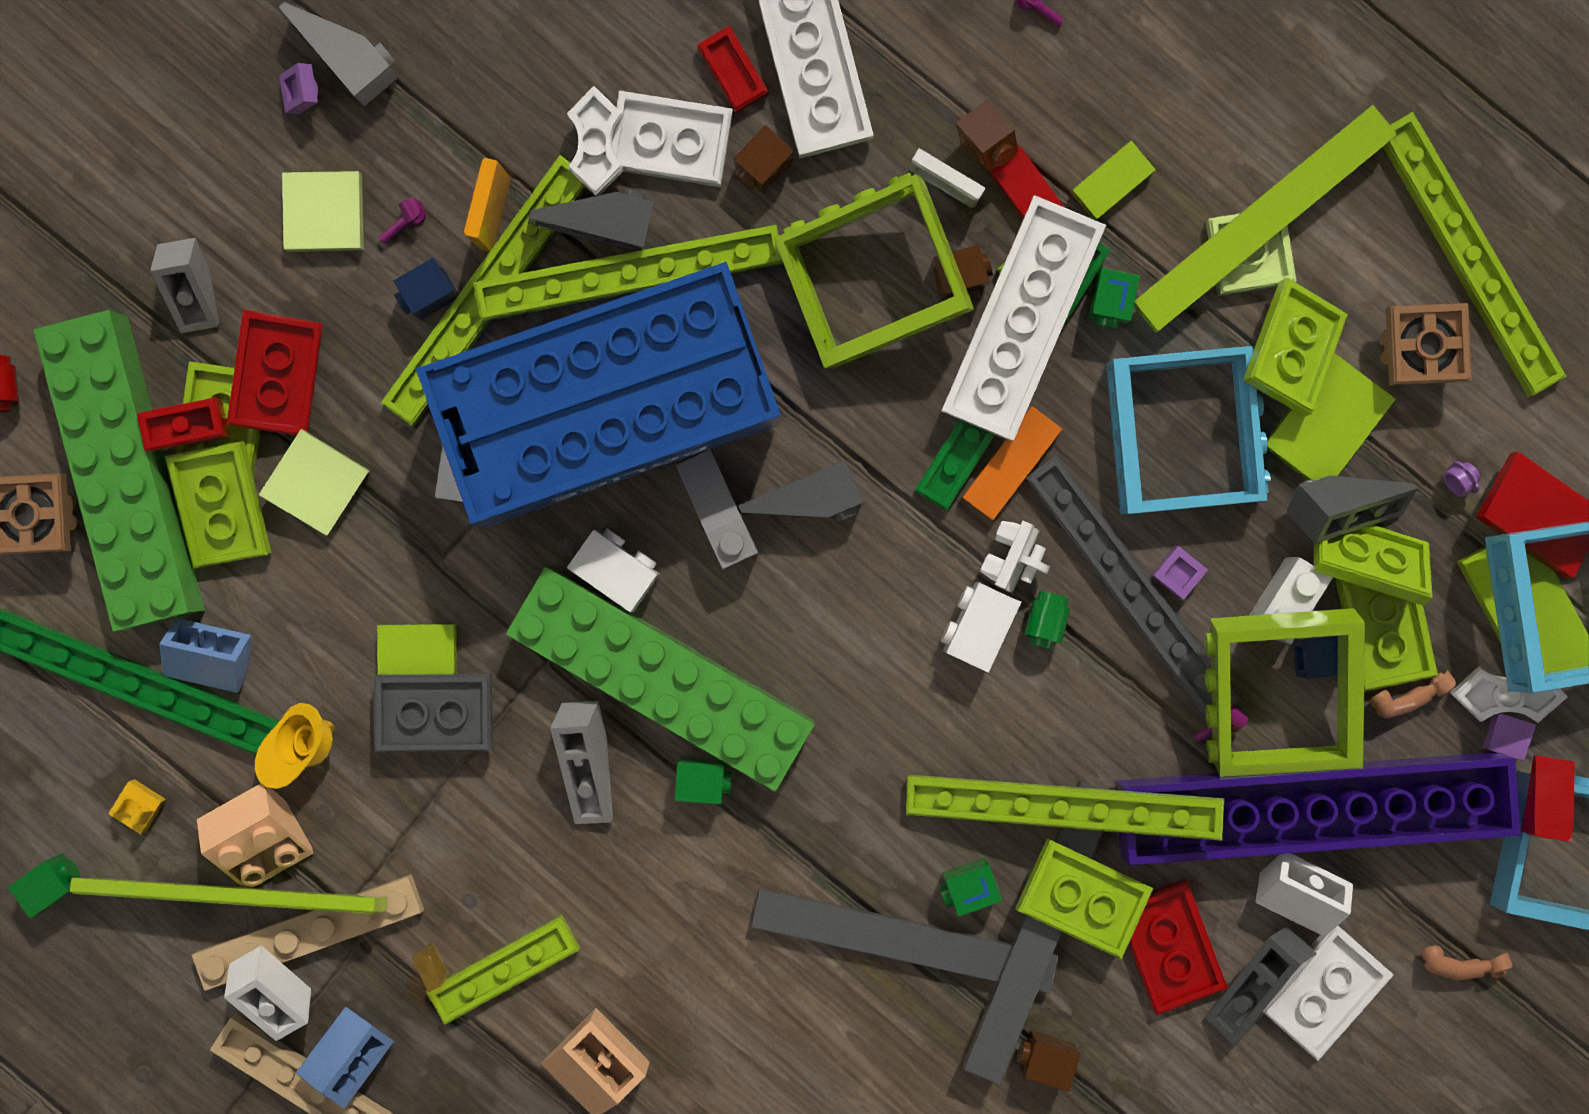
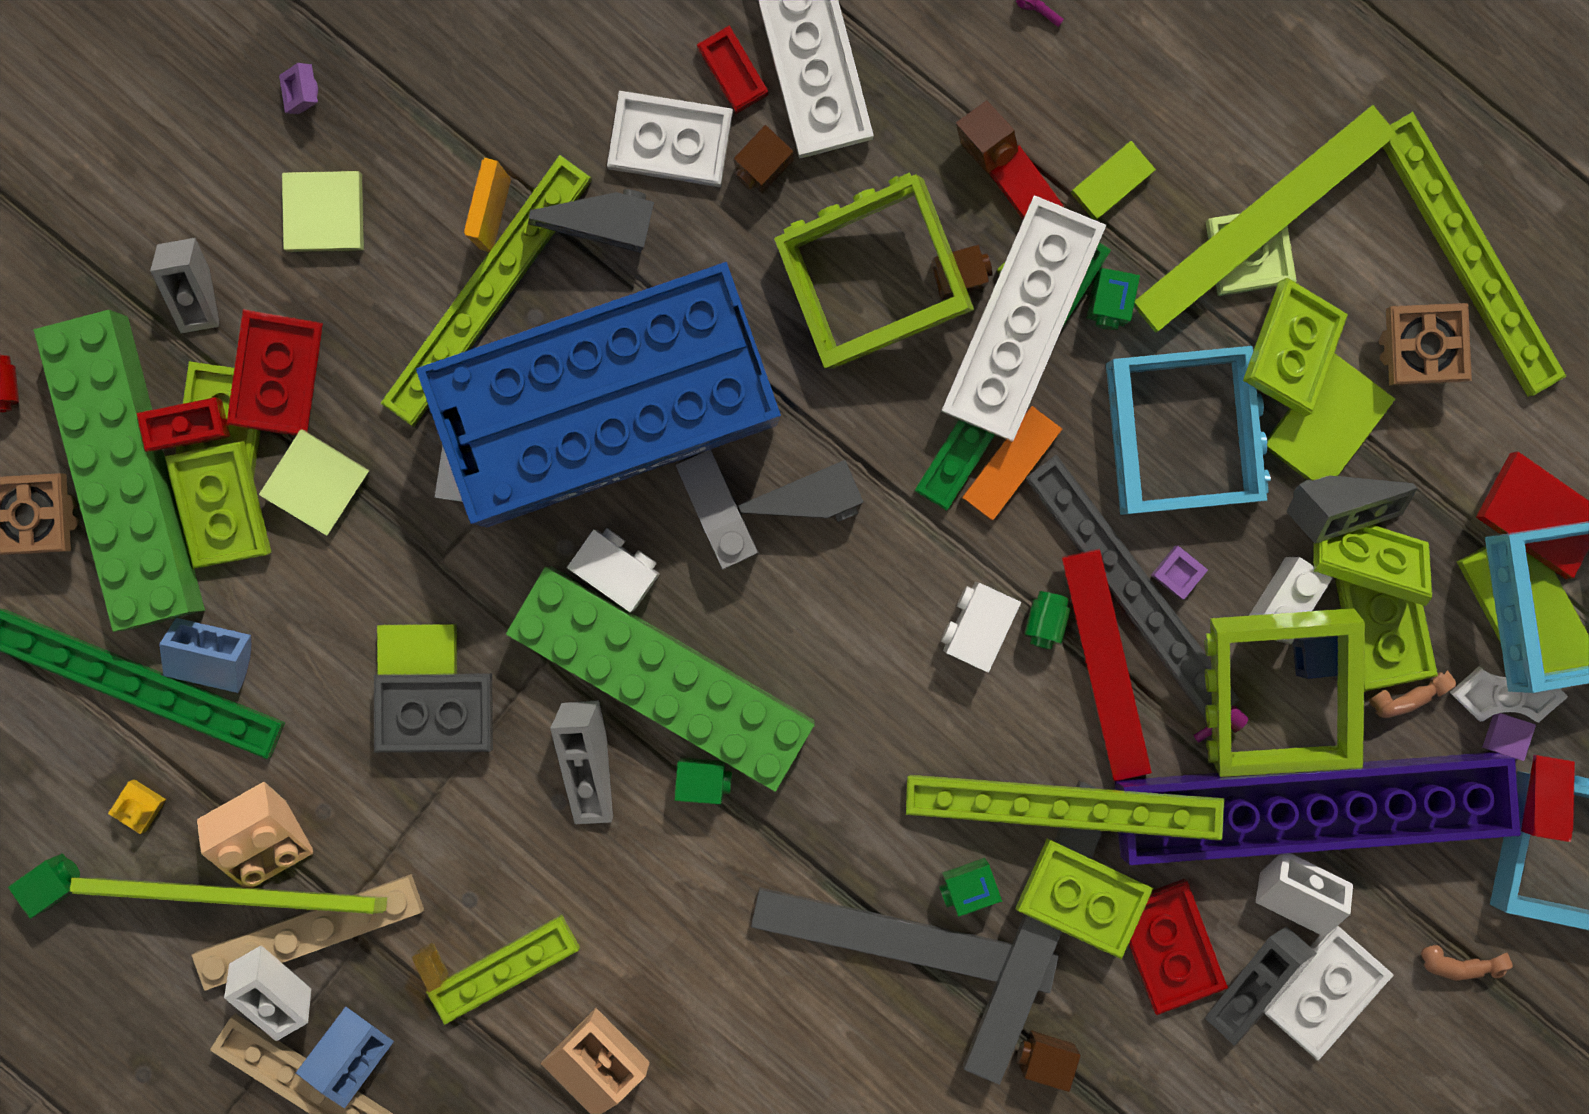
yellow piece [255,703,335,789] -> none
light grey slope [279,2,399,107] -> none
magenta hand [379,198,426,244] -> none
dark blue brick [393,257,459,320] -> none
lime tile [473,225,784,322] -> none
white tile [567,86,624,196] -> none
white tile [909,148,985,208] -> none
white hips [980,521,1050,594] -> none
medium lavender plate [1443,461,1481,497] -> none
none -> red tile [1061,549,1152,781]

